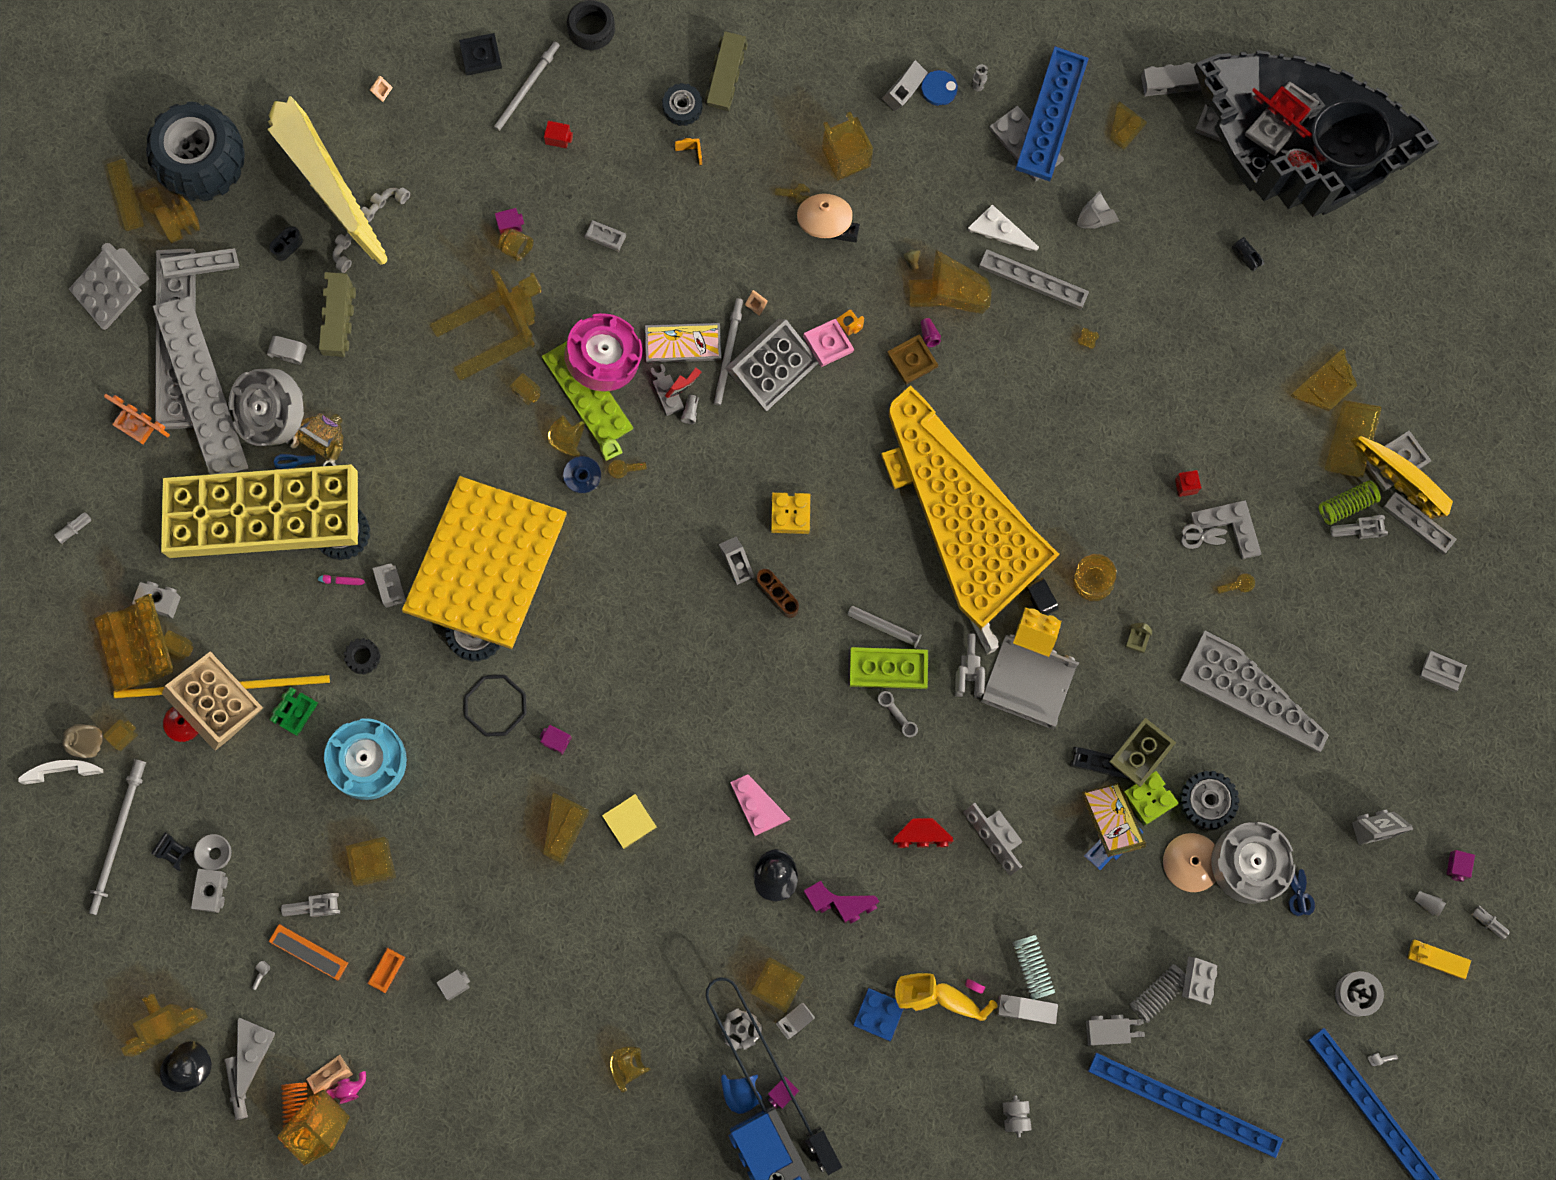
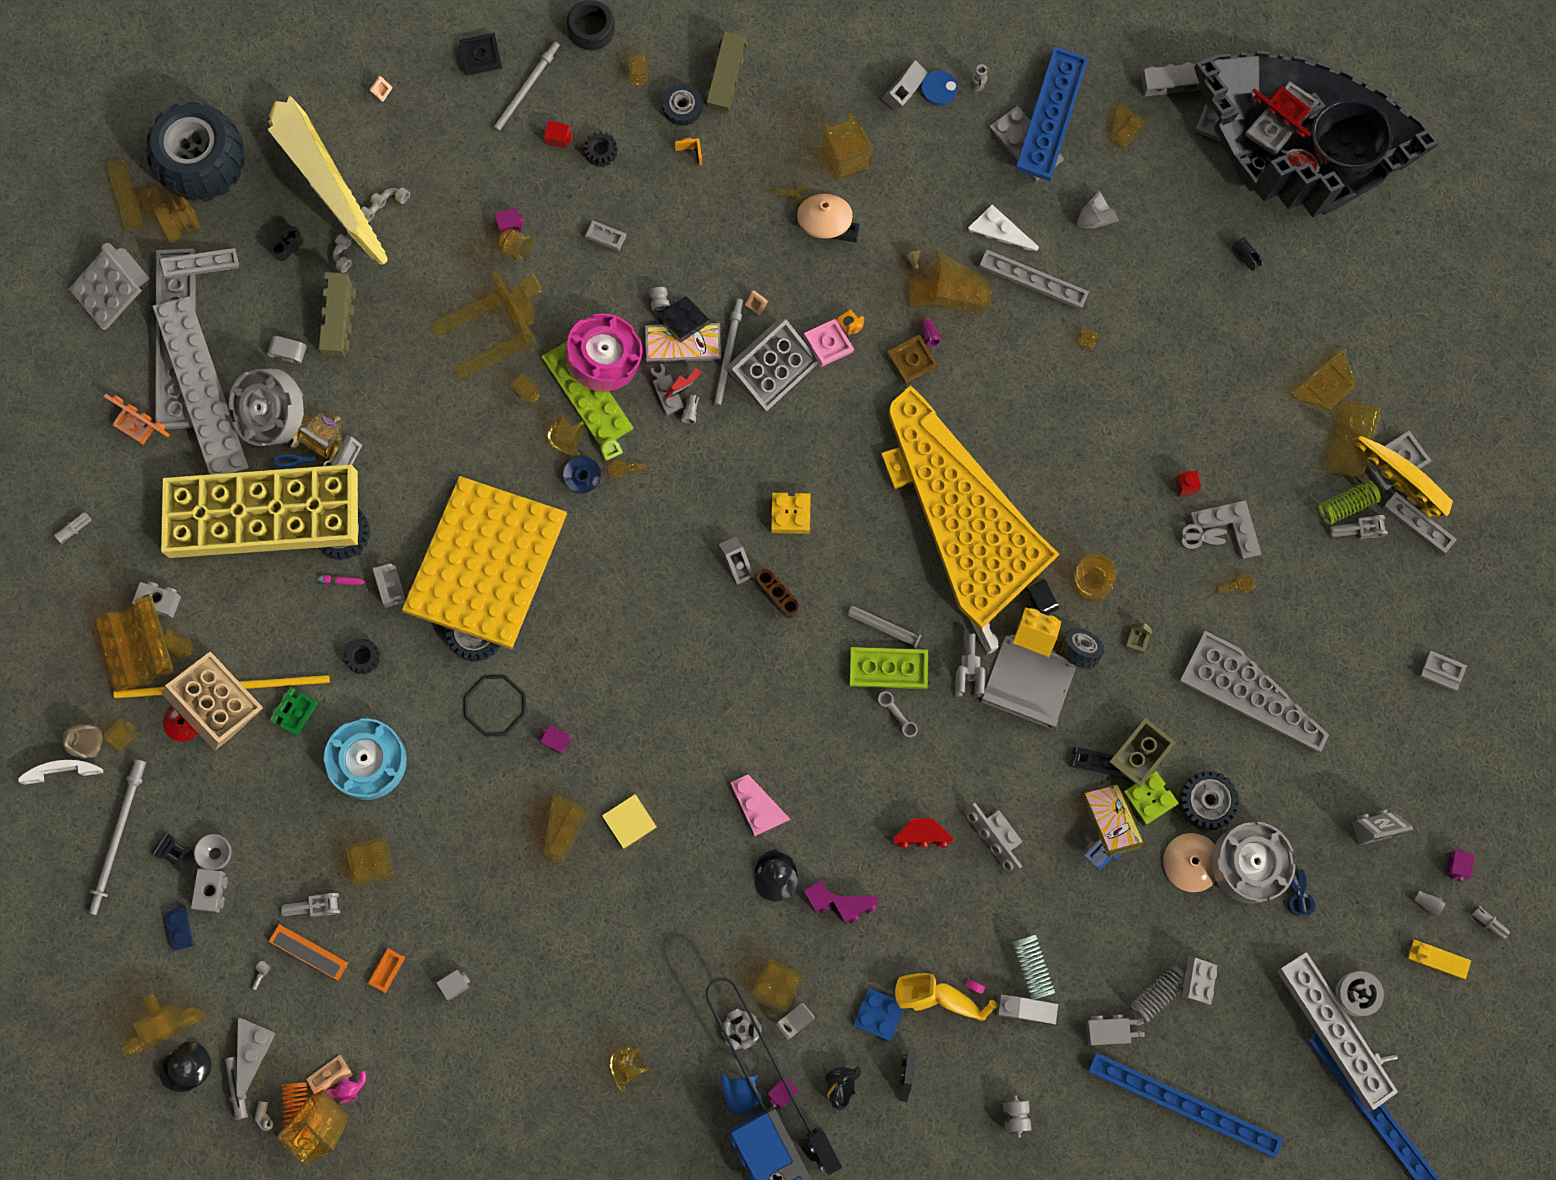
none -> dark blue plate [165,907,194,951]
none -> light grey arm [254,1101,273,1131]
none -> light grey tile [331,435,362,466]
none -> black tyre [584,131,617,167]
none -> clear yellow brick [629,54,649,85]
none -> light grey wheel [649,287,670,311]
none -> black plate [657,296,710,343]
none -> black hair [826,1066,861,1111]
none -> black wing [899,1047,916,1102]
none -> black wheel [1059,628,1104,669]
none -> light grey plate [1277,952,1398,1112]

